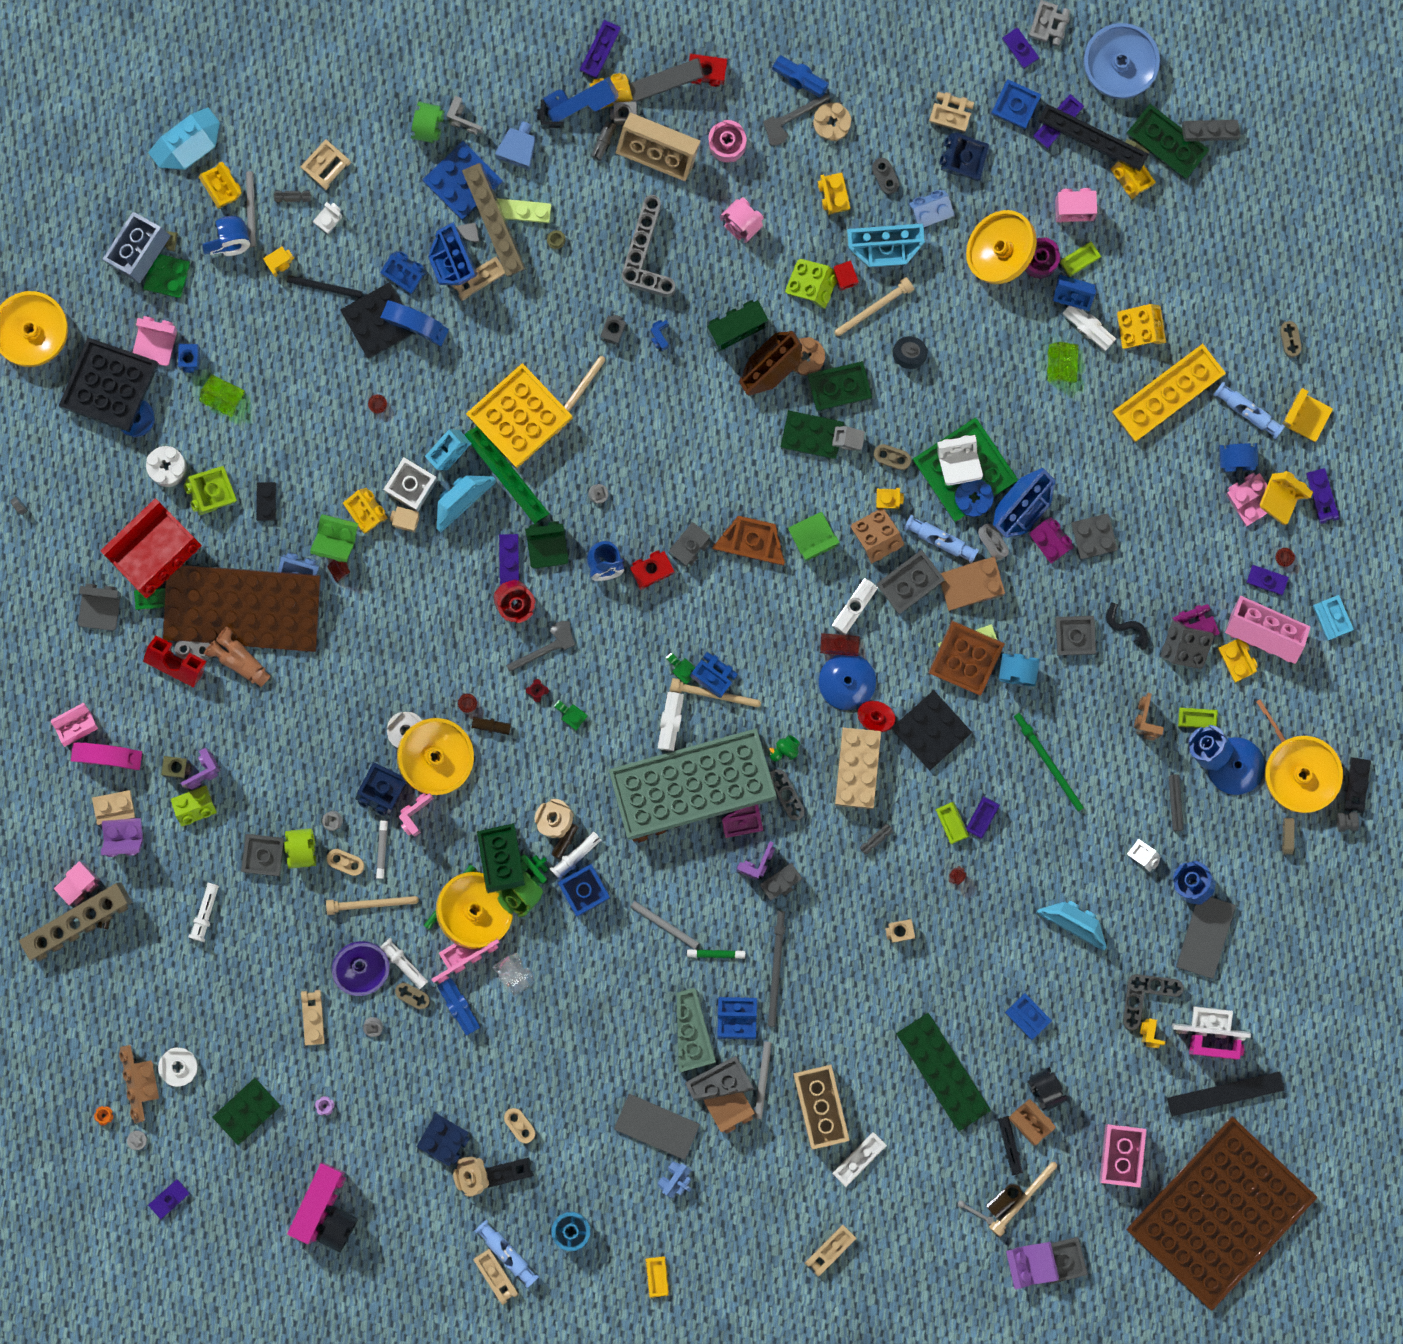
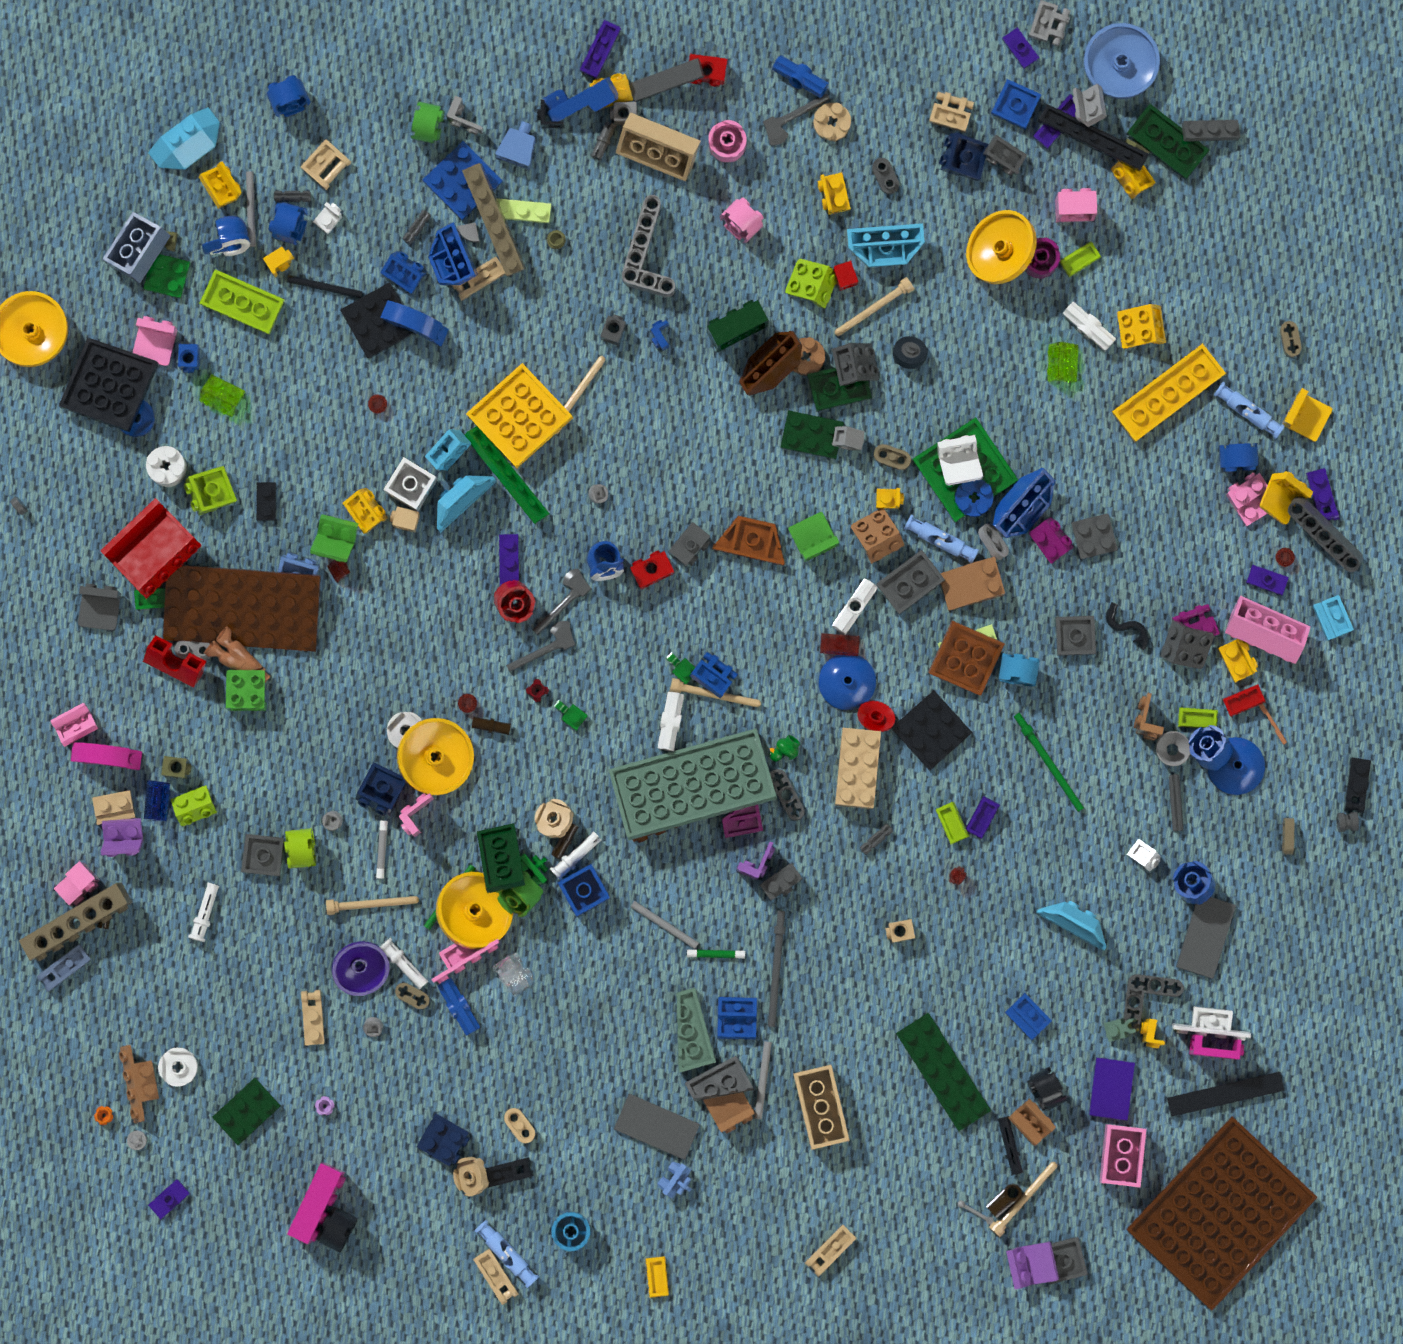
medium lavender bracket [181,748,221,790] -> none
tan plate [327,849,364,876] -> none
dark green bracket [525,521,569,569] -> none
white tile [832,1132,887,1187] -> none
medium blue bracket [909,190,955,228] -> none
blue bracket [1053,275,1096,311] -> none
yellow dish [1265,736,1343,813] -> none
none -> sand blue plate [37,944,91,992]
none -> clear blue bracket [144,780,170,821]
none -> lime plate [199,269,285,335]
none -> bright green bracket [226,670,267,711]
none -> blue brick [267,75,310,117]
none -> blue brick [269,202,308,245]
none -> dark grey axle [403,210,431,245]
none -> dark grey piece [533,569,592,635]
none -> dark grey bracket [832,343,879,386]
none -> dark grey bracket [983,135,1027,176]
none -> light grey bracket [1073,84,1107,127]
none -> dark purple tile [1089,1057,1135,1121]
none -> sand green plate [1104,1018,1139,1042]
none -> light grey piece [1156,731,1190,766]
none -> red plate [1223,684,1266,717]
none -> dark grey beam [1288,496,1363,572]

